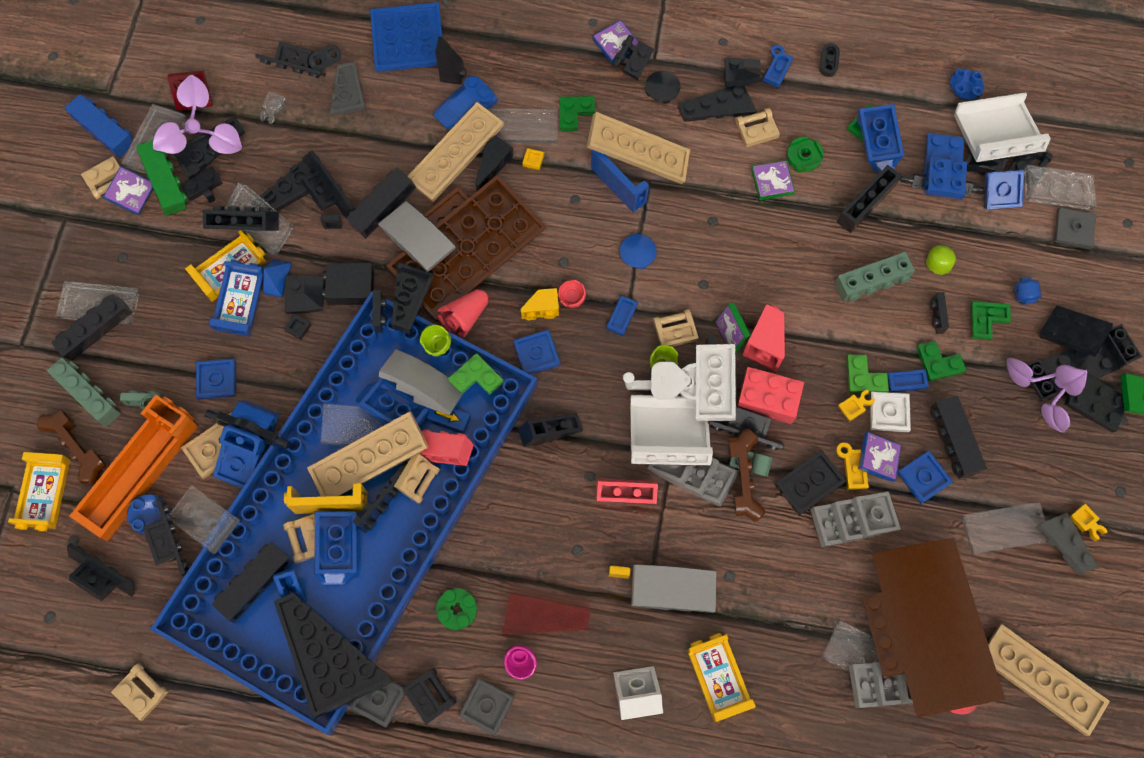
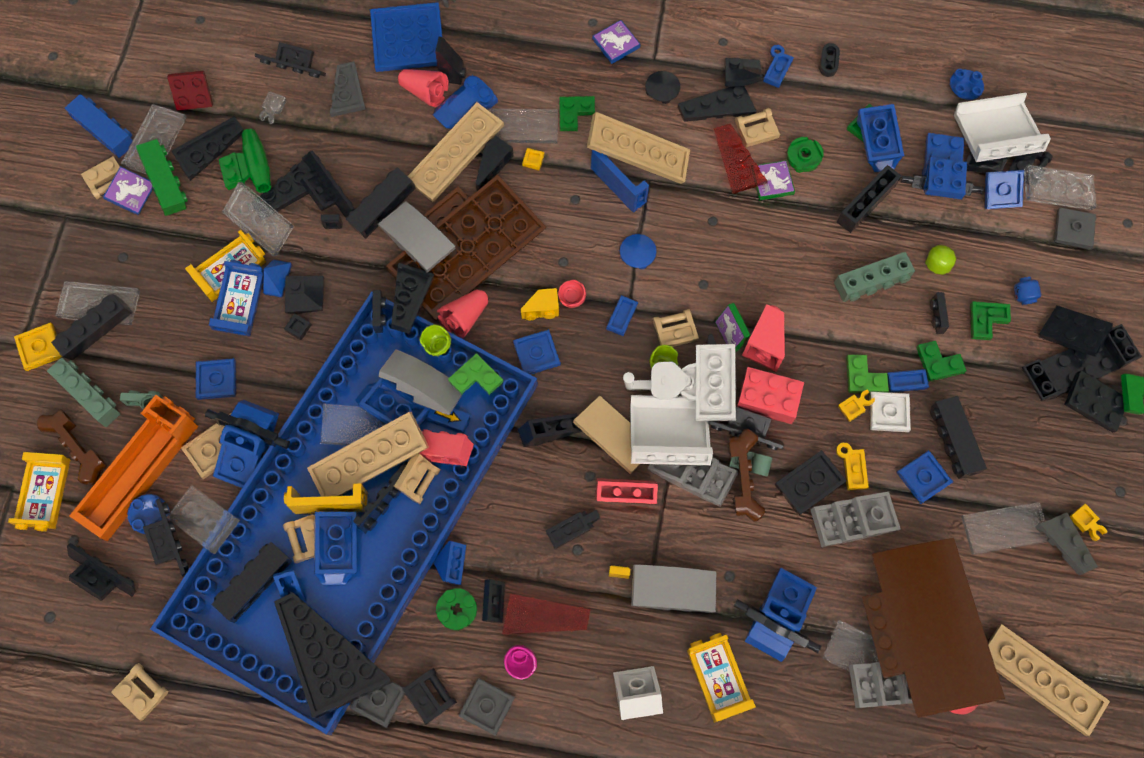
lavender plant [153,75,242,154] -> none
black plate [181,167,223,204] -> none
black brick [203,206,279,231] -> none
black plate [307,45,341,70] -> none
black brick [322,263,375,305] -> none
black plate [613,35,654,80] -> none
tile [858,432,901,482] -> none
lavender plant [1006,358,1087,433] -> none
none -> yellow tile [14,322,63,371]
none -> green plate [219,129,271,193]
none -> coral cone [398,69,449,107]
none -> blue slope [433,541,466,585]
none -> black plate [482,579,505,623]
none -> black hinge [546,510,600,549]
none -> tan tile [573,396,640,474]
none -> clear red wing [714,123,768,194]
none -> blue piece [733,568,822,662]

